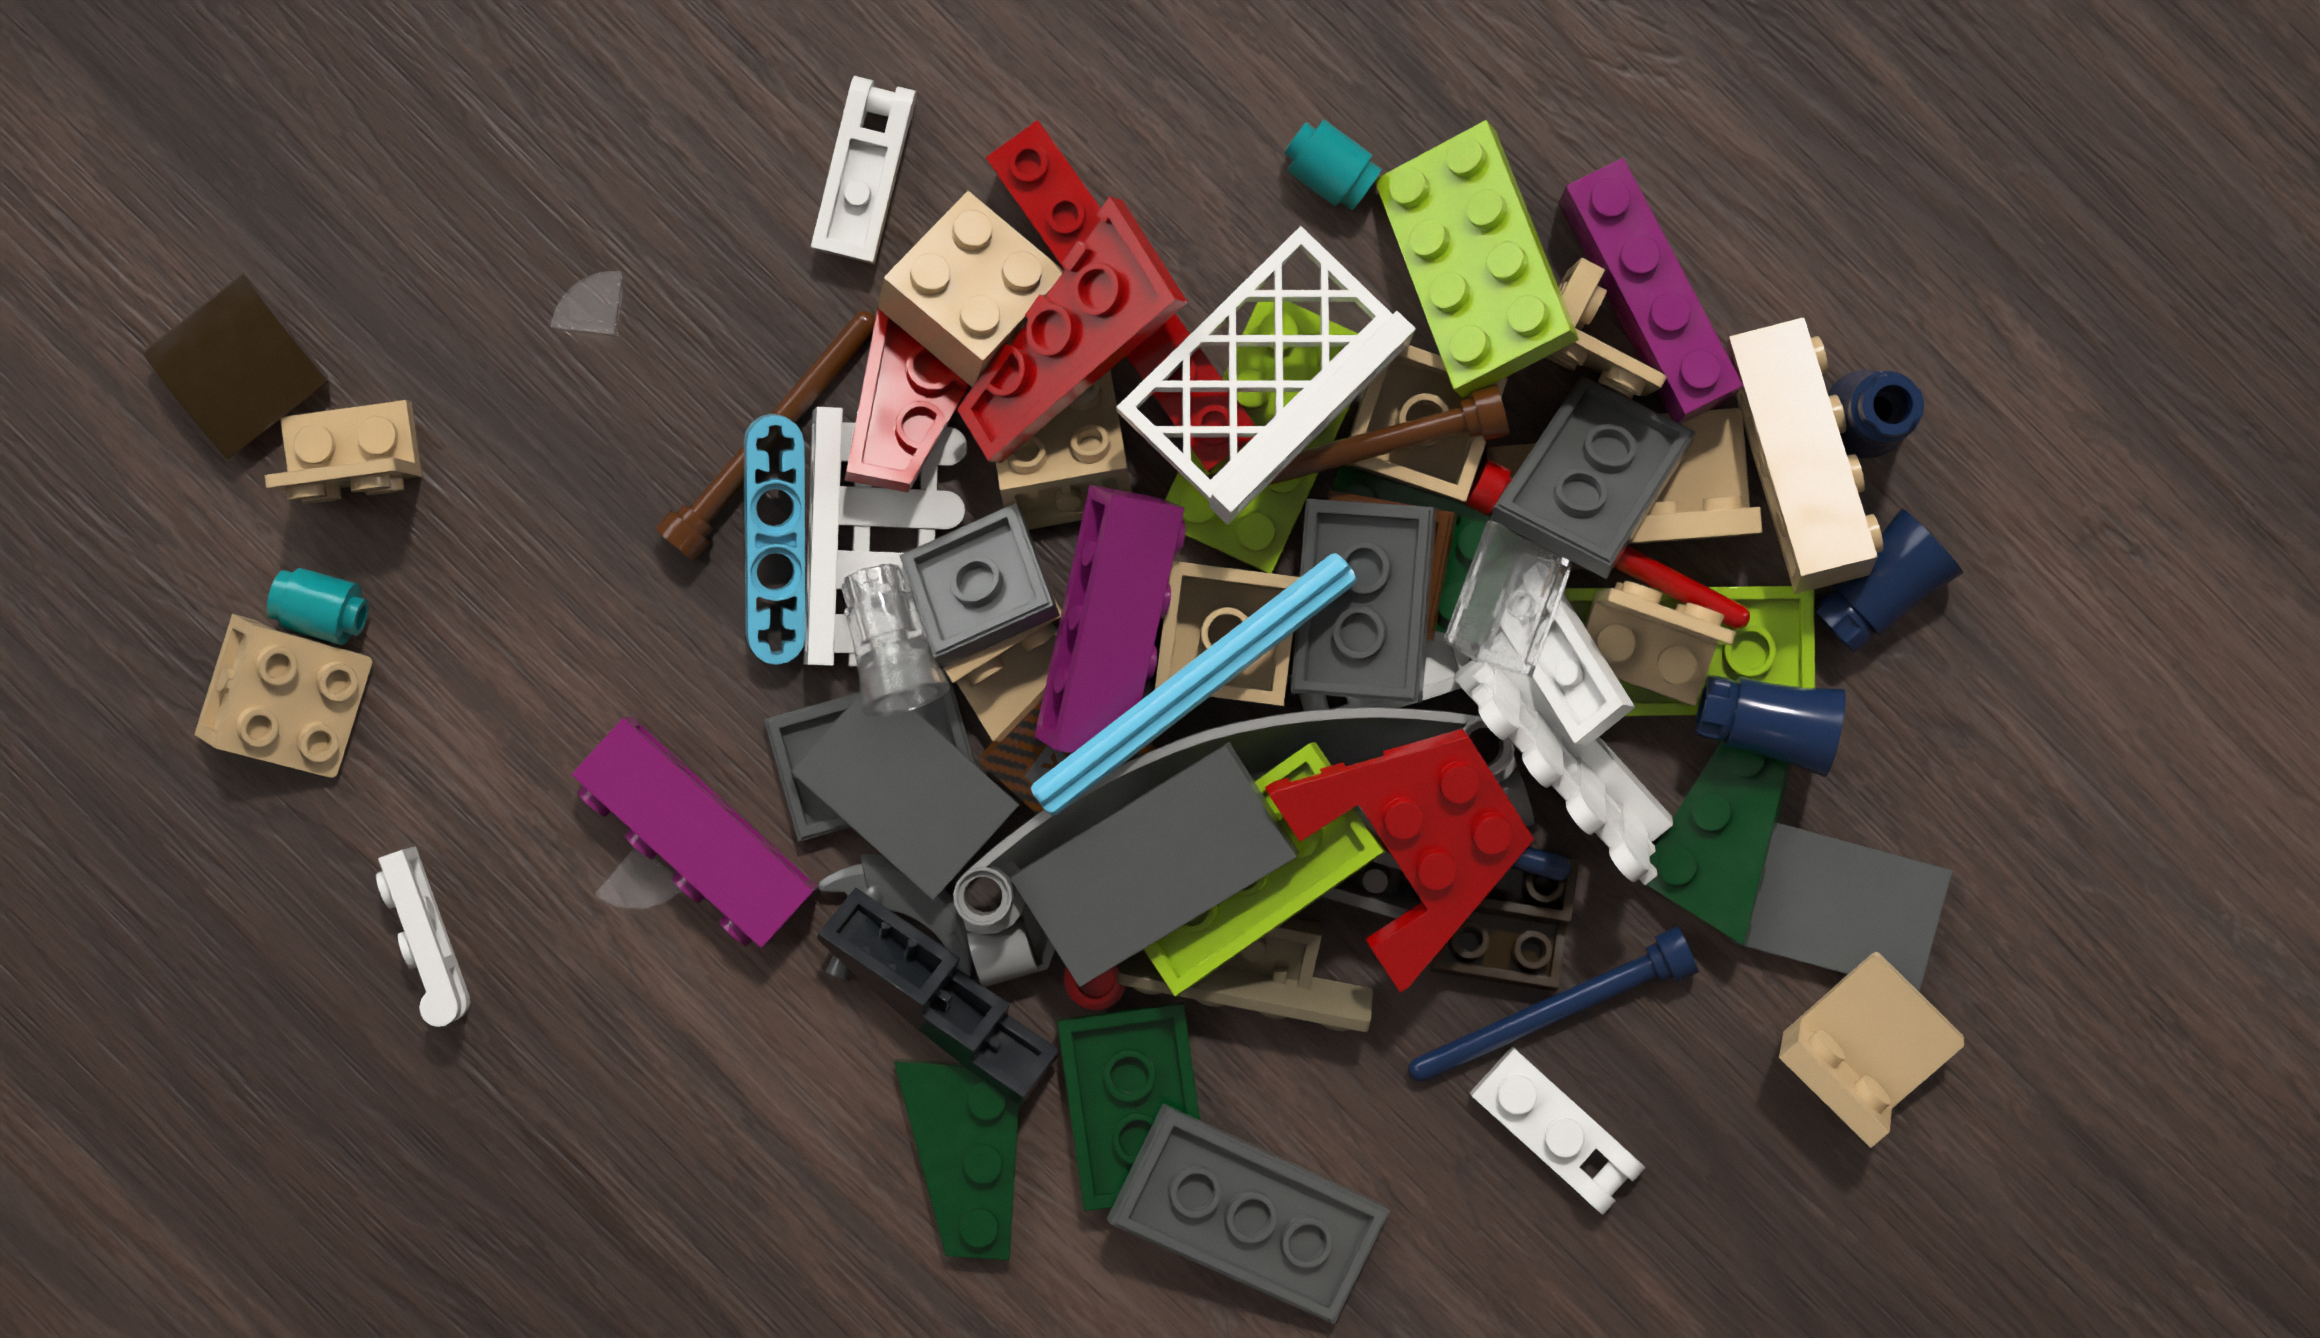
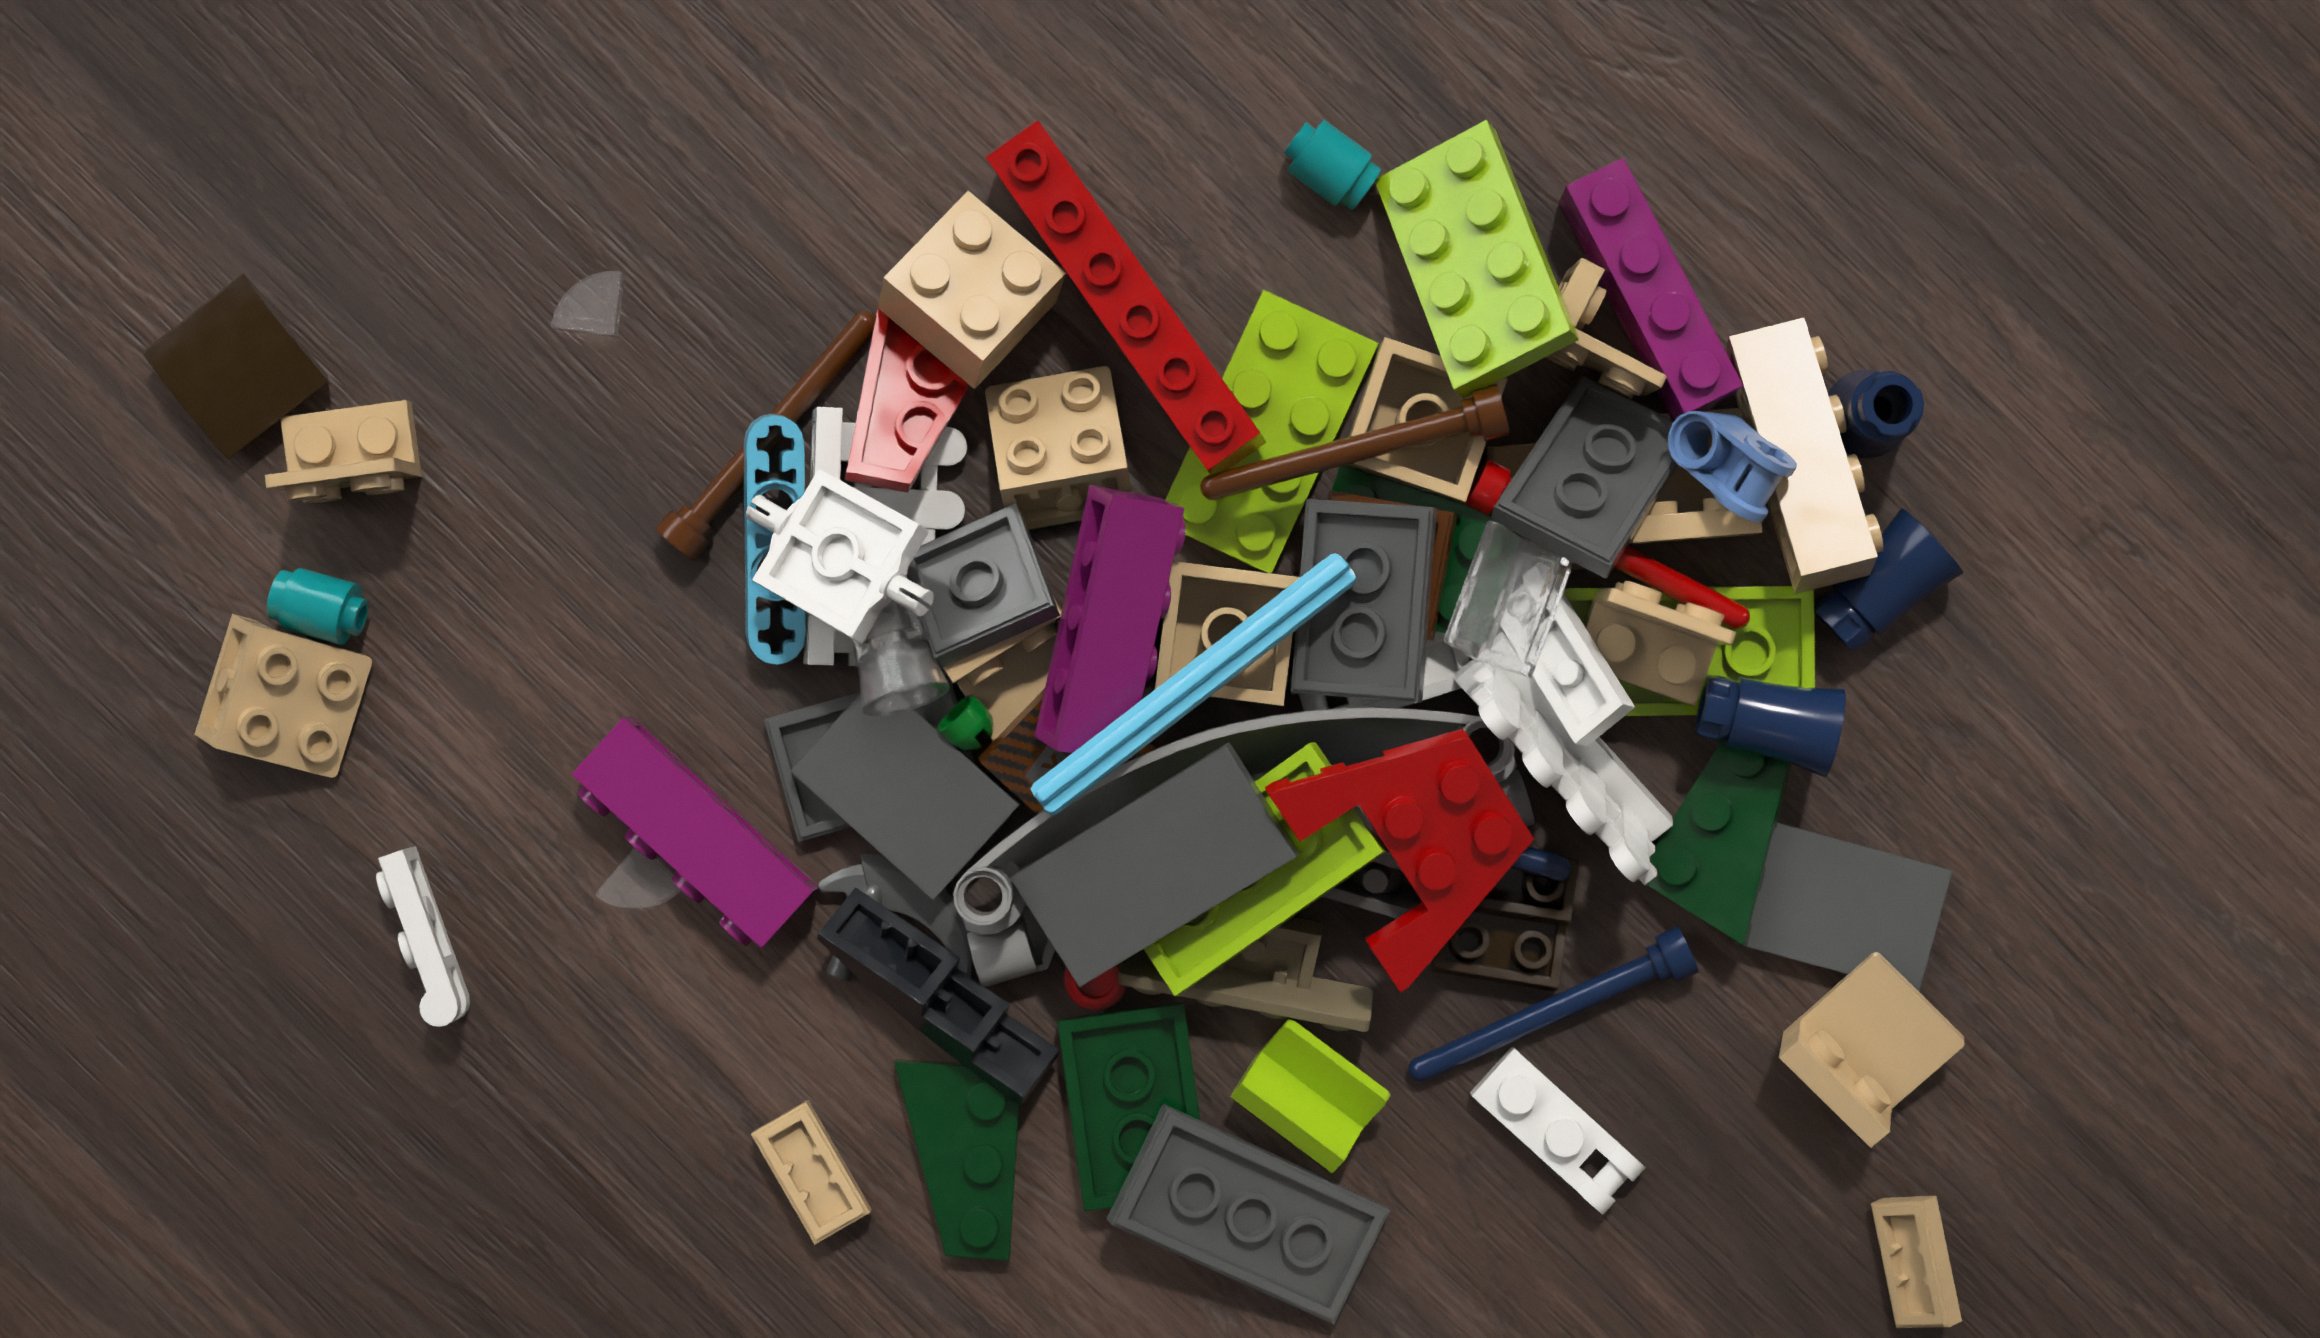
white plate [811,76,917,265] -> none
red wing [957,196,1188,463] -> none
white fence [1116,226,1416,525] -> none
none -> white plate [746,469,934,644]
none -> tan plate [751,1100,872,1244]
none -> green hinge [937,694,994,751]
none -> lime panel [1230,1019,1390,1173]
none -> medium blue piece [1668,411,1797,523]
none -> tan plate [1871,1196,1962,1328]

